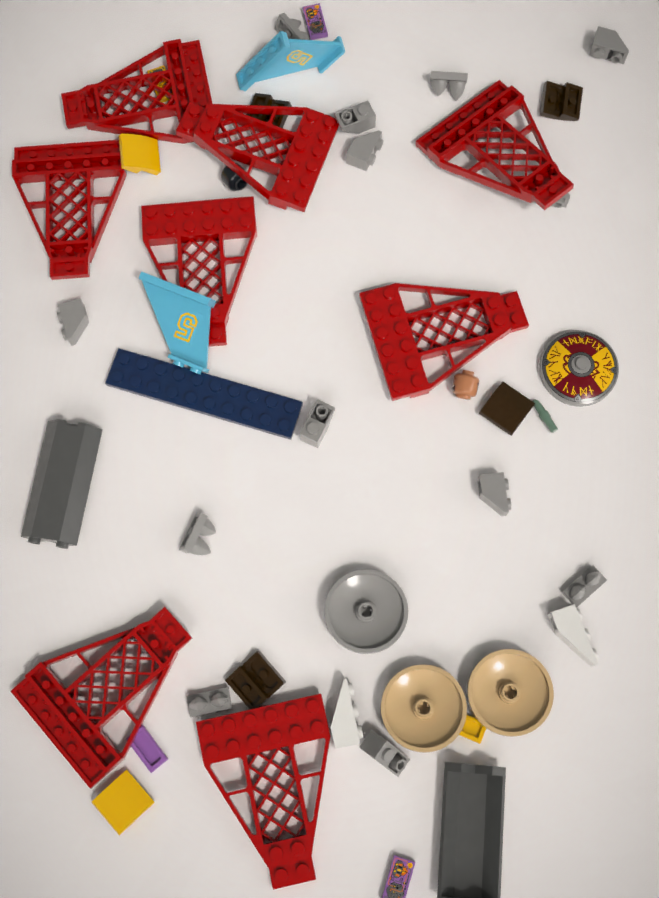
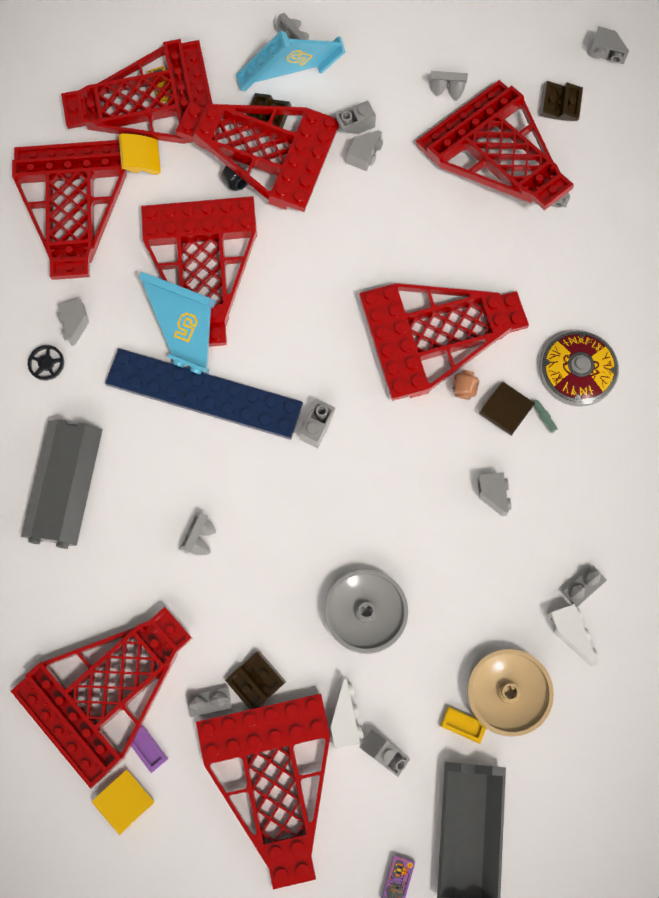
tile [302,3,328,40] -> none
tan dish [381,664,467,753] -> none
none -> black wheel [28,345,64,381]

